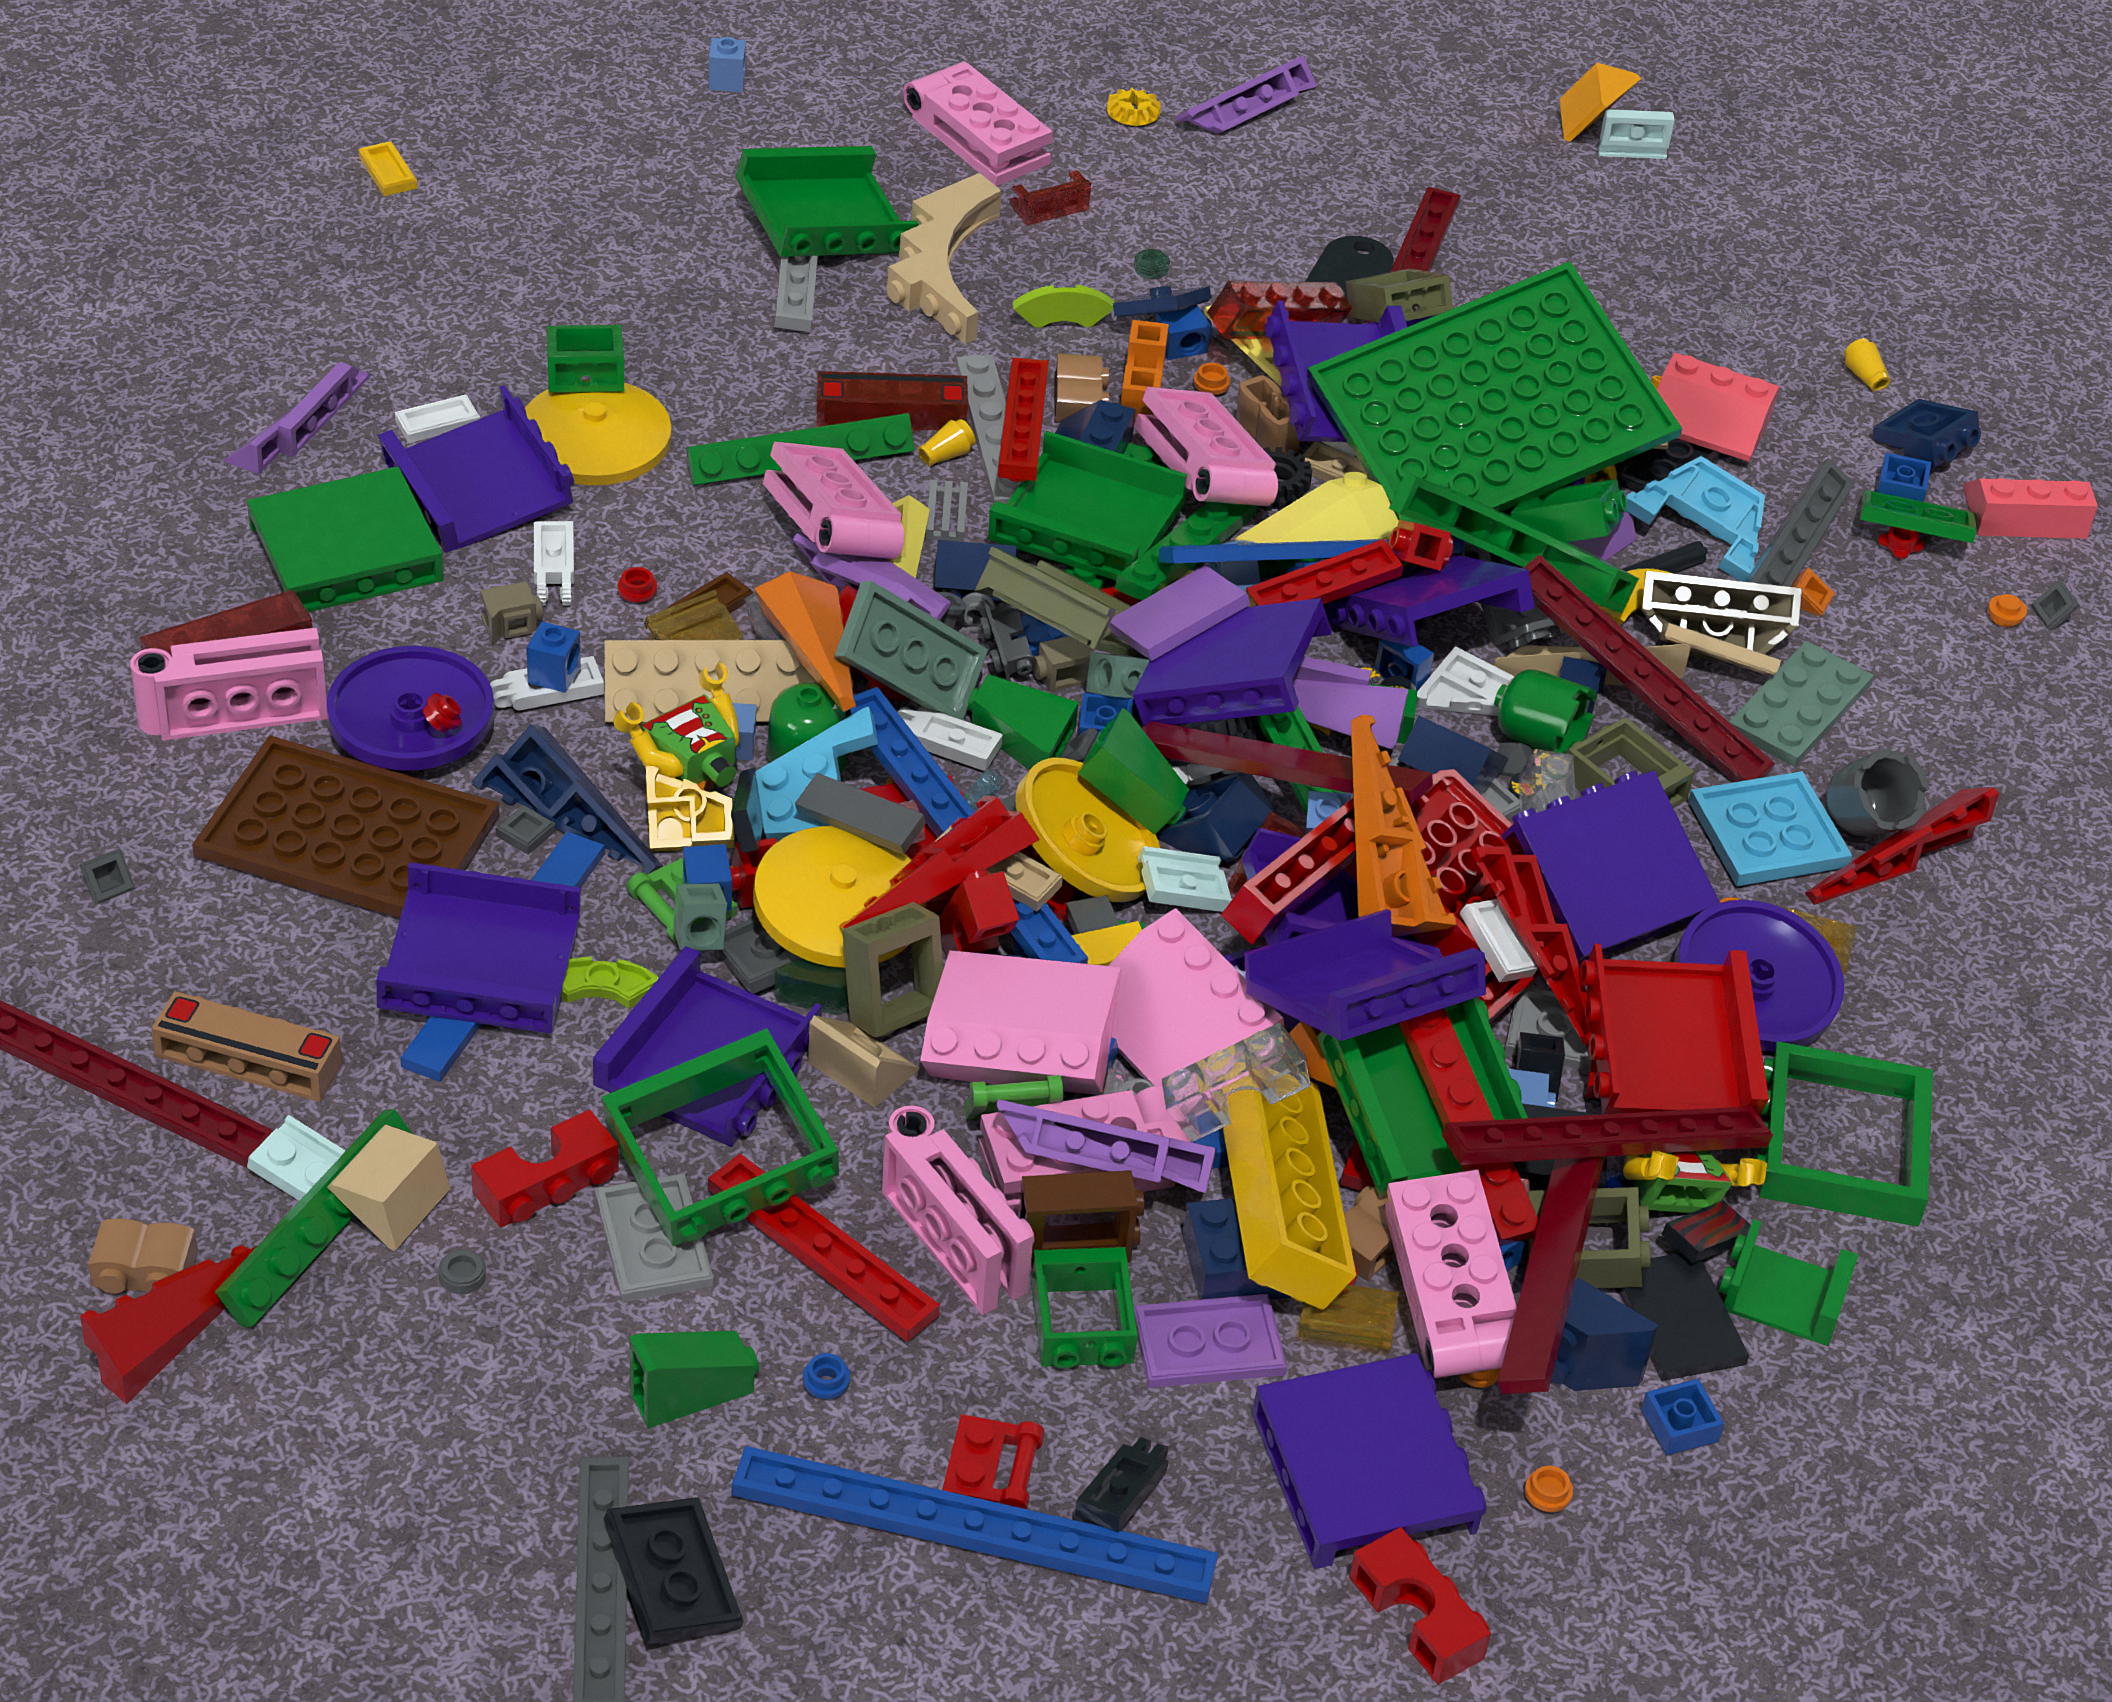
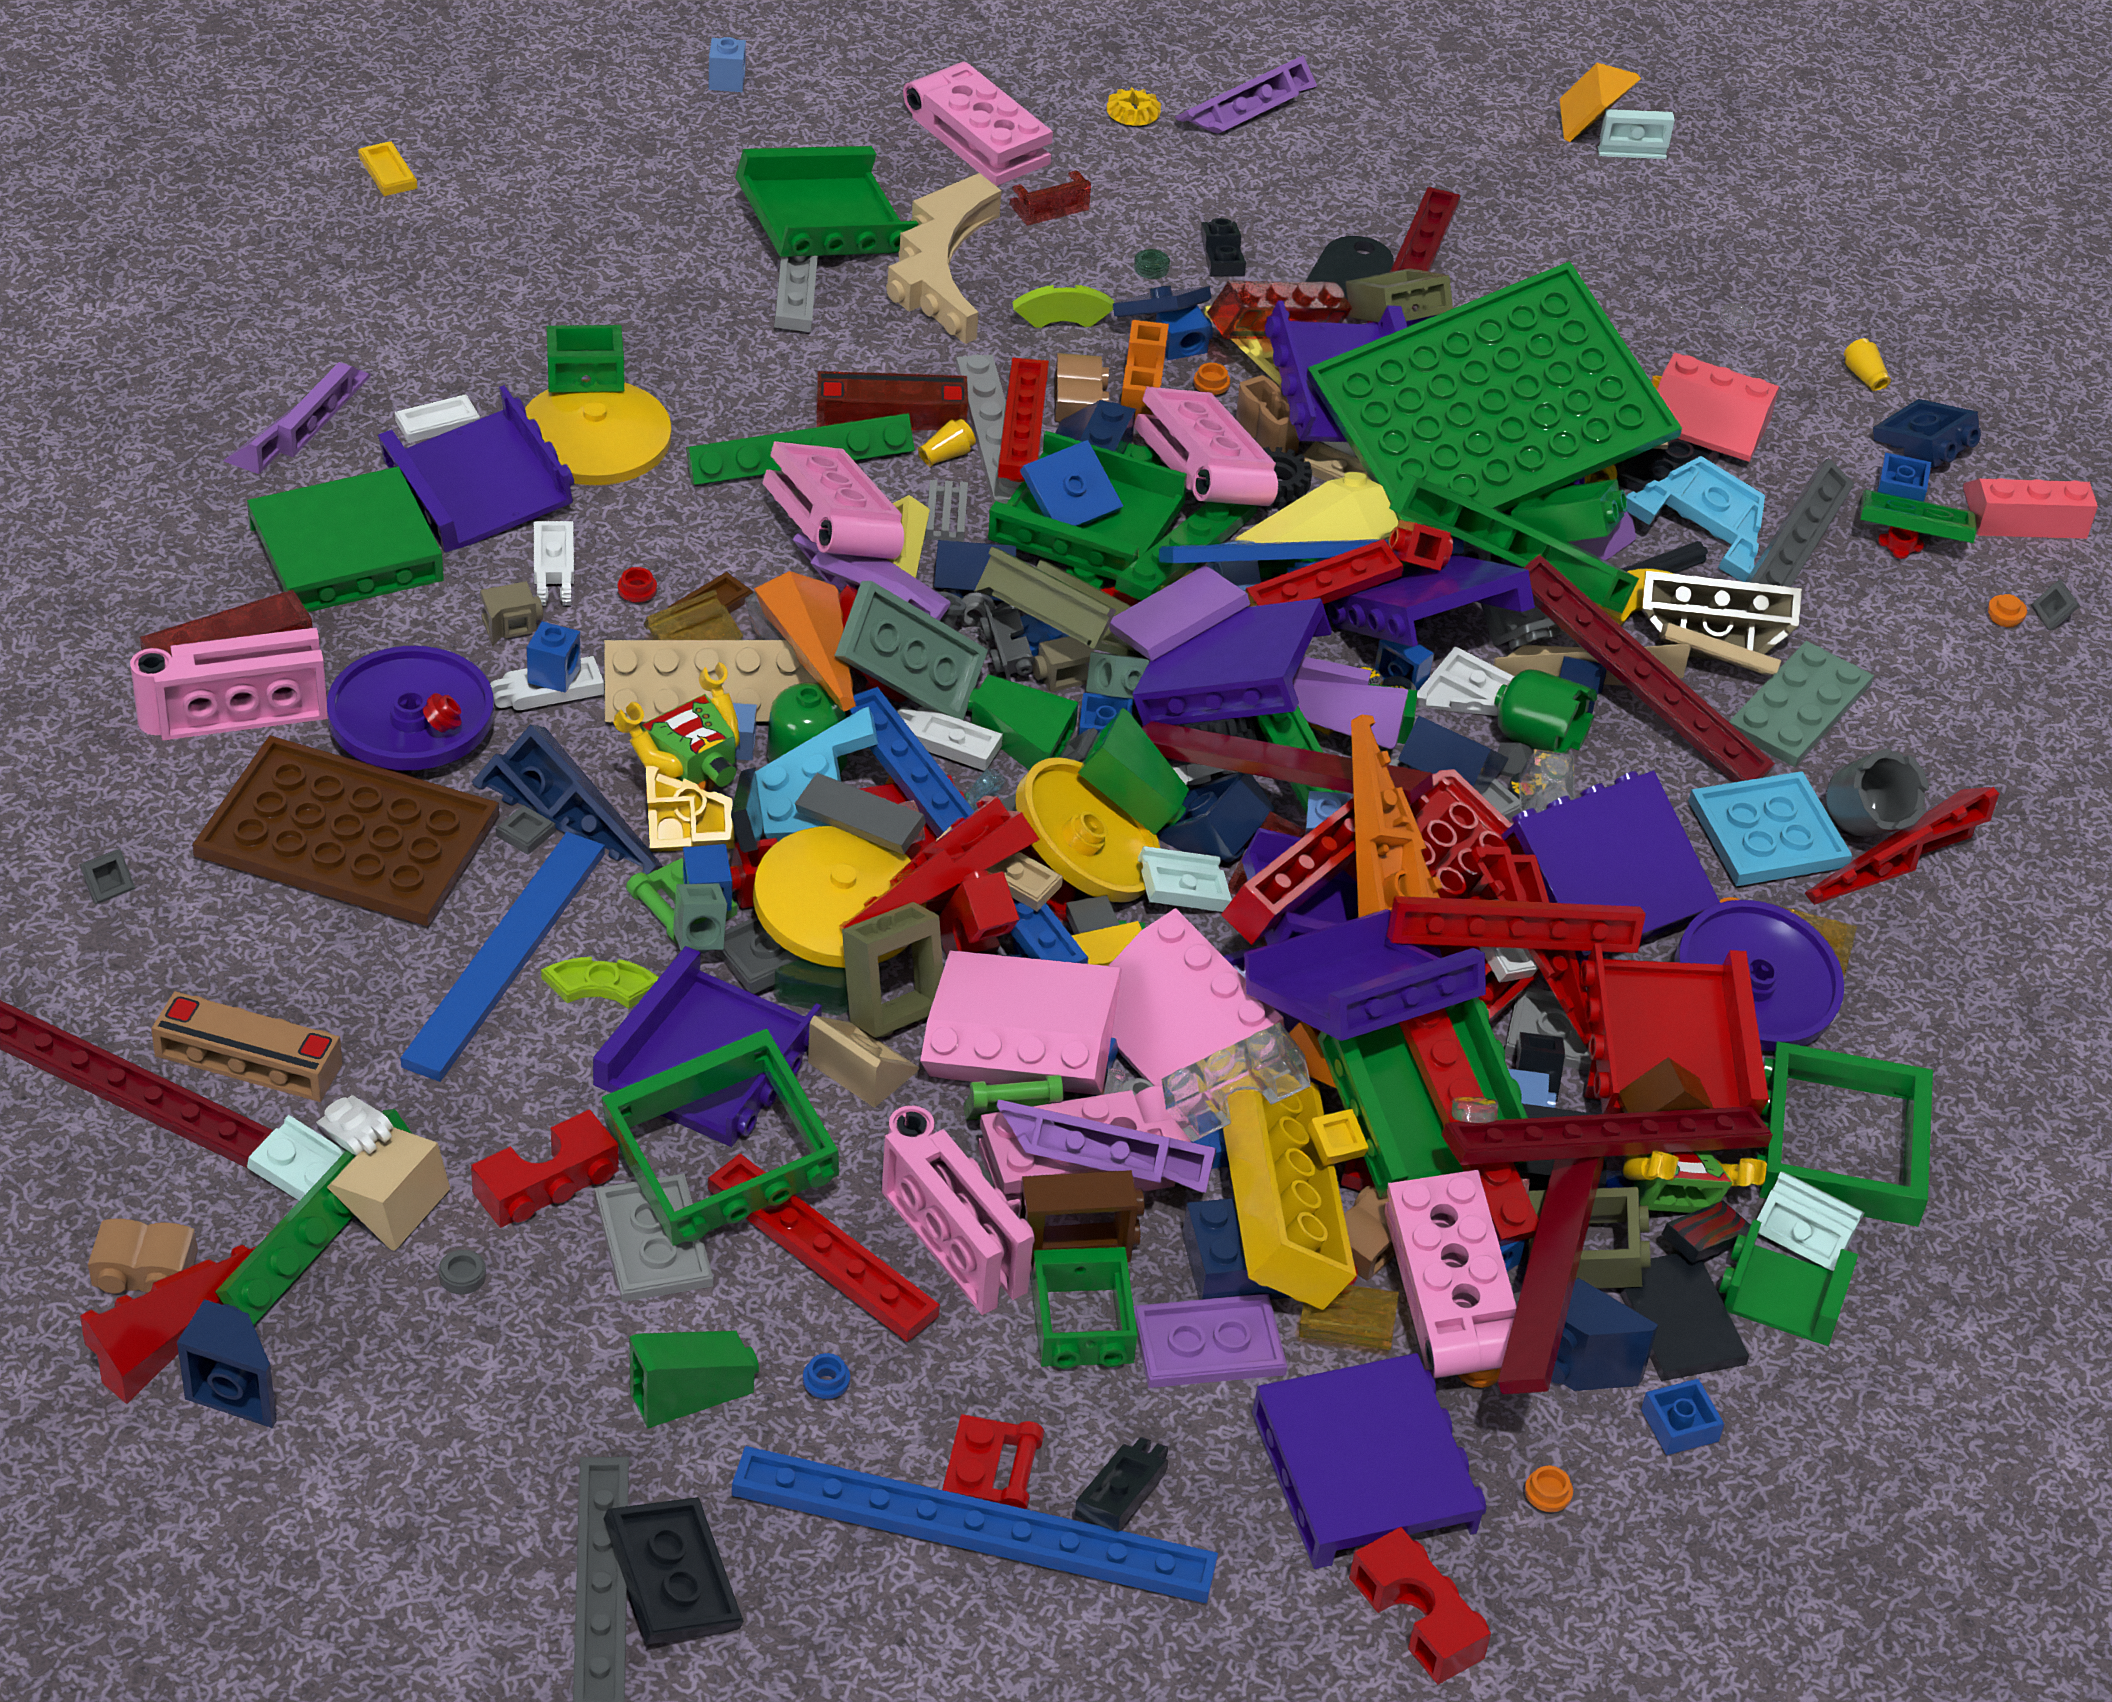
dark purple panel [376,862,581,1034] -> none
olive window [1562,717,1695,808] -> none
orange slope [1791,567,1835,617] -> none
none -> dark blue slope [177,1299,277,1428]
none -> white hinge [316,1095,393,1156]
none -> blue plate [1020,440,1123,527]
none -> black slope [1201,218,1246,276]
none -> yellow plate [1307,1109,1369,1166]
none -> red plate [1387,896,1646,953]
none -> clear tile [1452,1097,1498,1123]
none -> reddish brown slope [1617,1057,1714,1113]
none -> light aqua plate [1757,1172,1865,1271]

